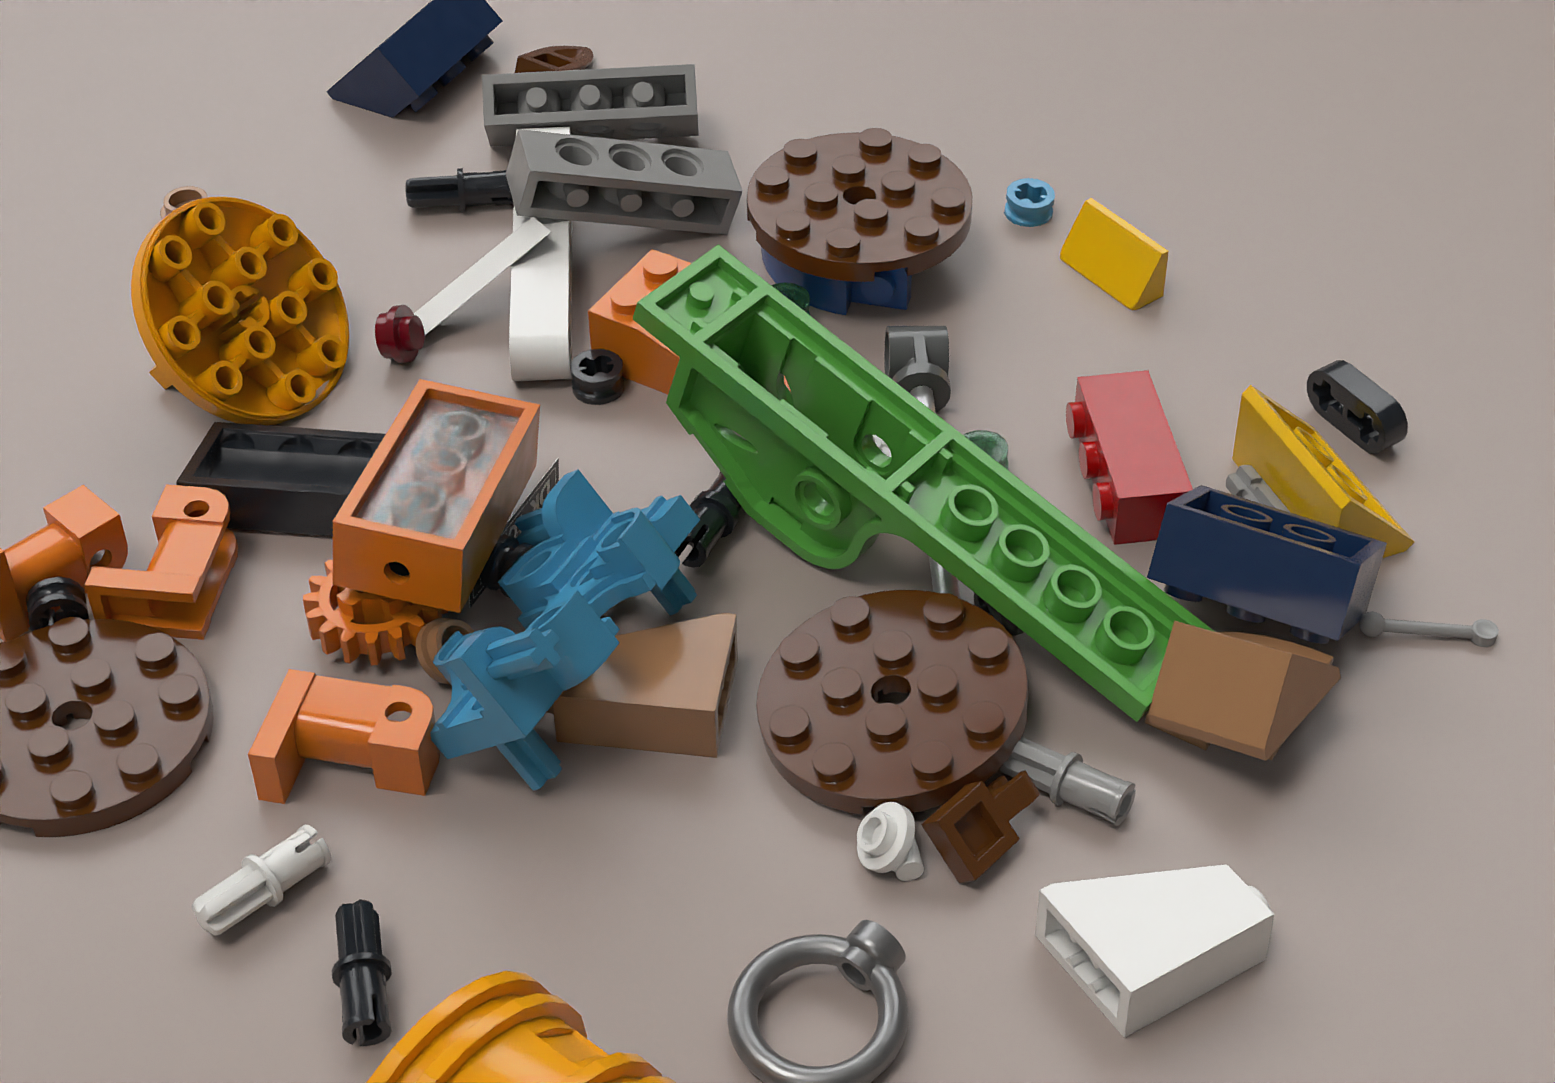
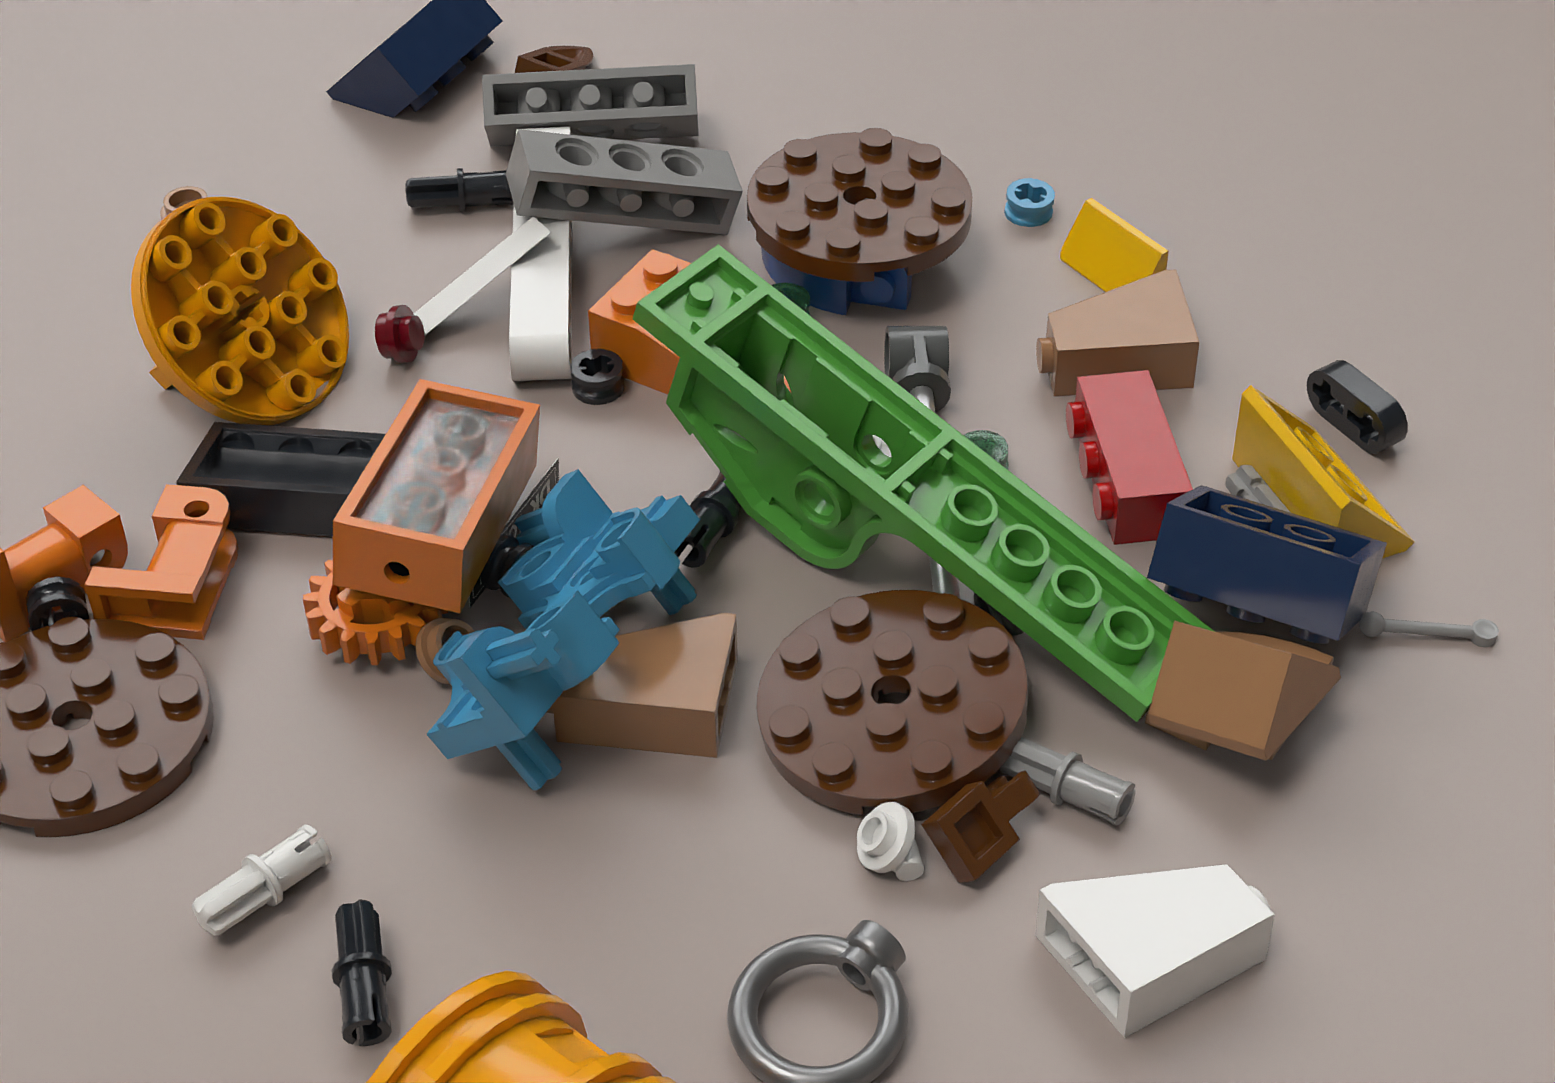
orange piece [248,669,440,804] -> none
none -> slope [1036,269,1199,396]

